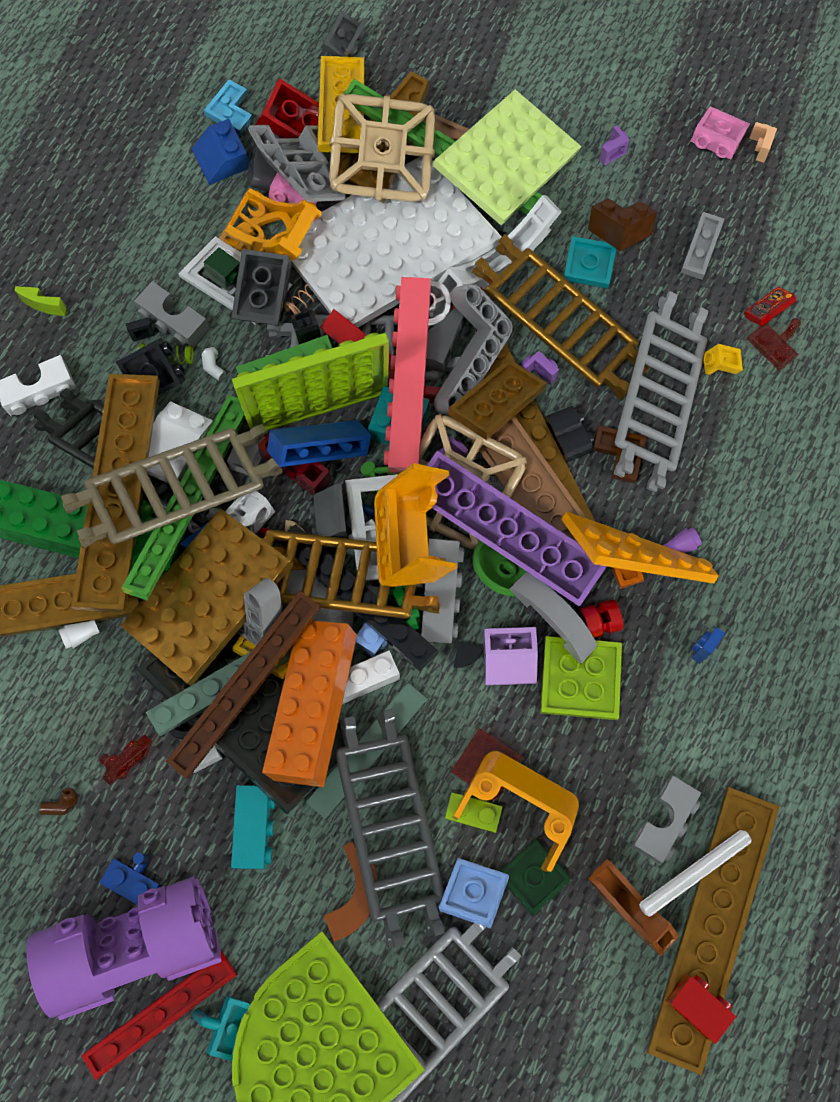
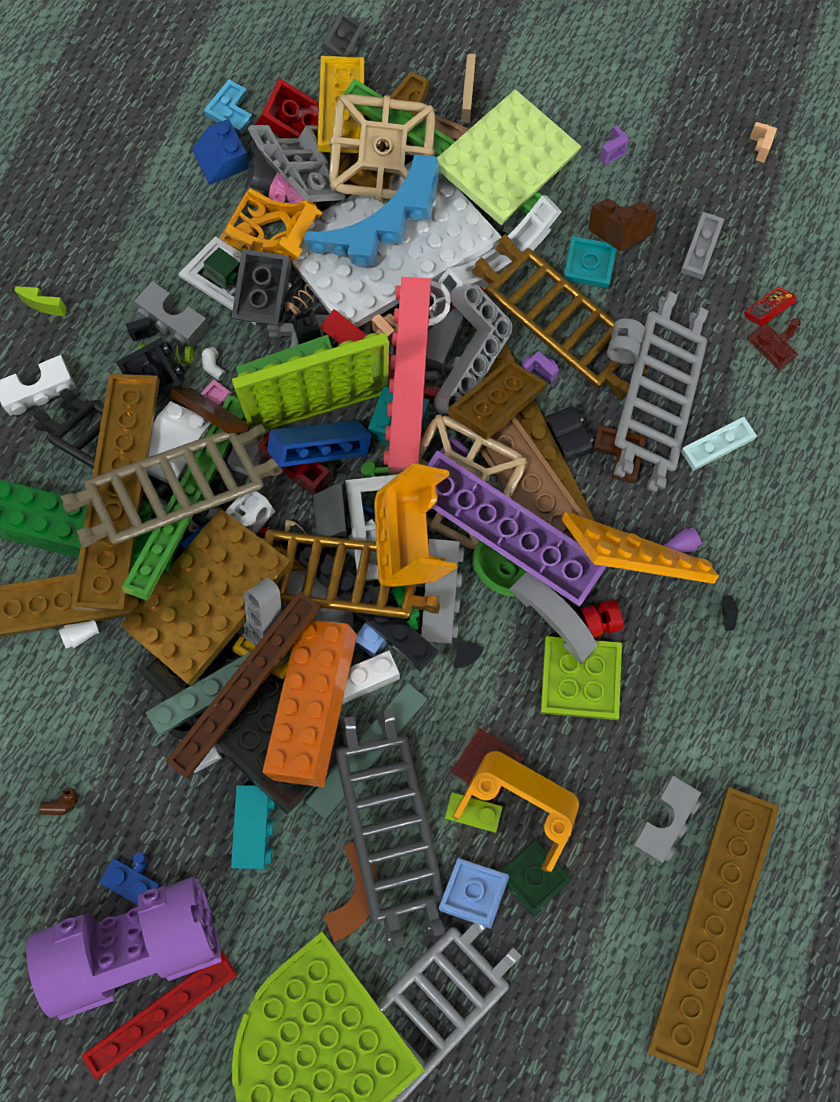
clear red plate [99,734,152,785] -> none
teal plate [192,995,251,1061] -> none
lavender slope [483,627,538,685] -> none
dark orange arch [588,859,679,956] -> none
orange plate [611,567,644,589] -> none
white axle [639,830,752,917] -> none
red brick [665,975,737,1044] -> none
bright pink plate [690,106,750,159] -> none
blue plate [691,627,725,664] -> none
yellow bracket [703,344,743,375] -> none
none -> reddish brown tile [170,388,249,433]
none -> bright pink tile [200,379,233,407]
none -> dark azure arch [304,155,440,268]
none -> light nougat bracket [371,313,398,345]
none -> tan tile [461,54,476,123]
none -> light grey wheel [607,318,645,364]
none -> light aqua plate [681,417,757,471]
none -> black tile [722,595,738,631]

